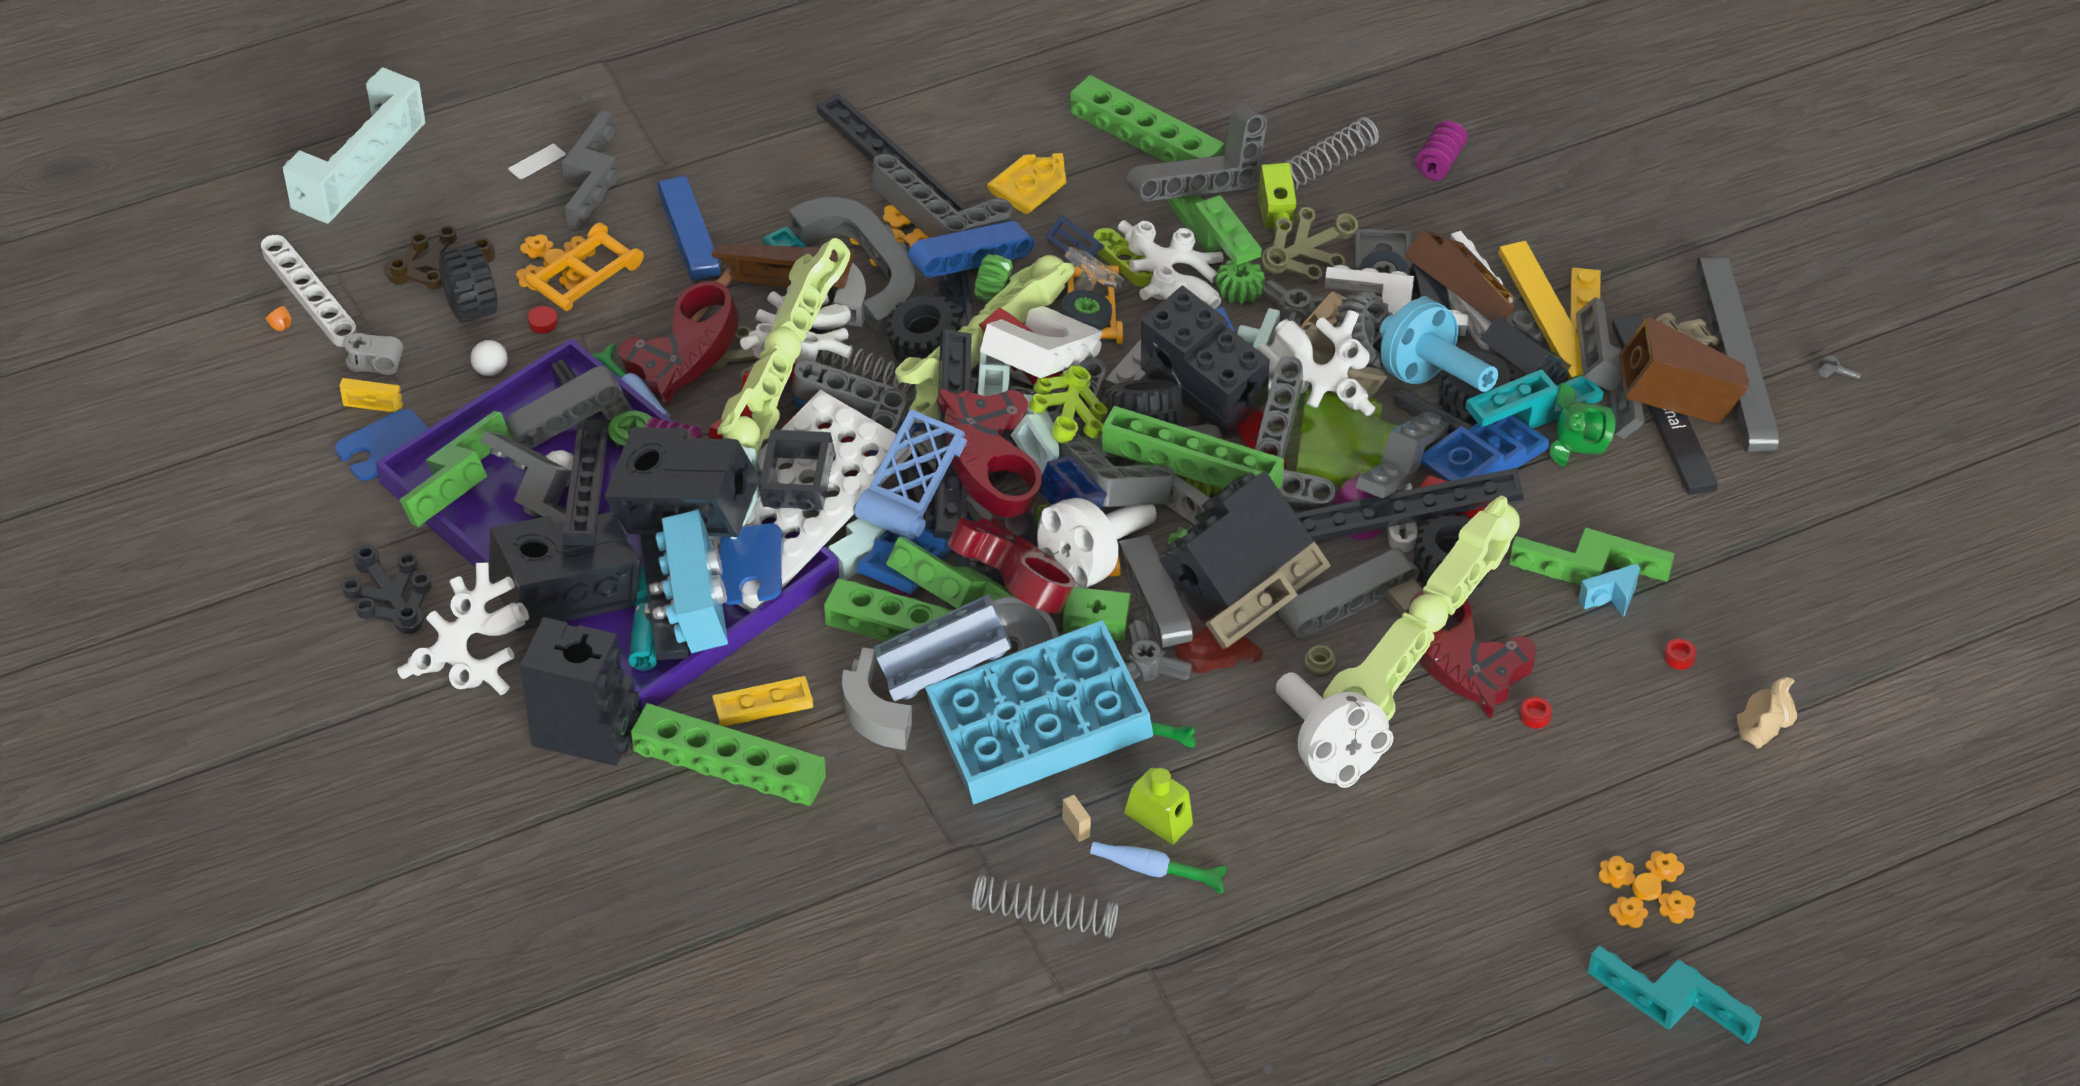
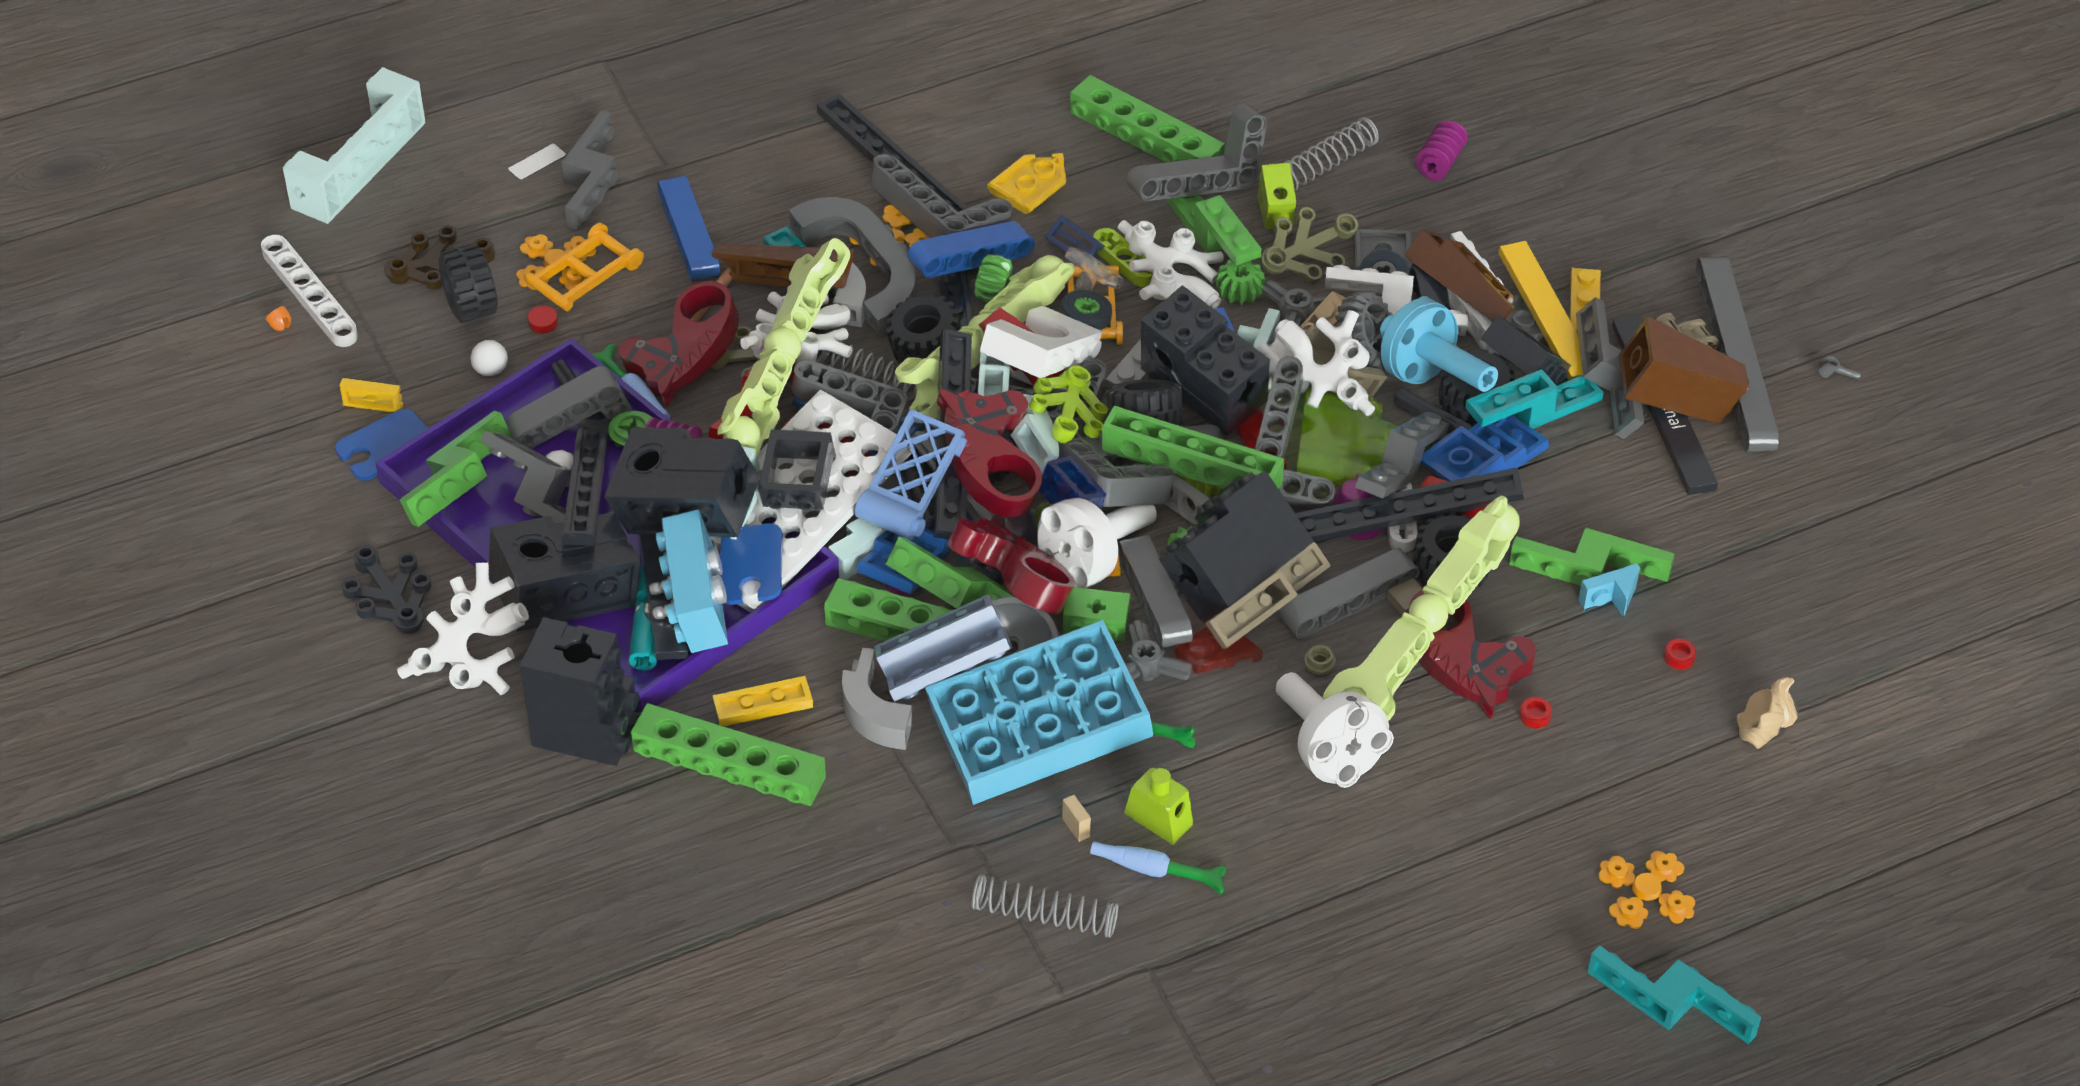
light grey piece [344,333,404,375] -> none
green piece [1549,383,1615,467] -> none

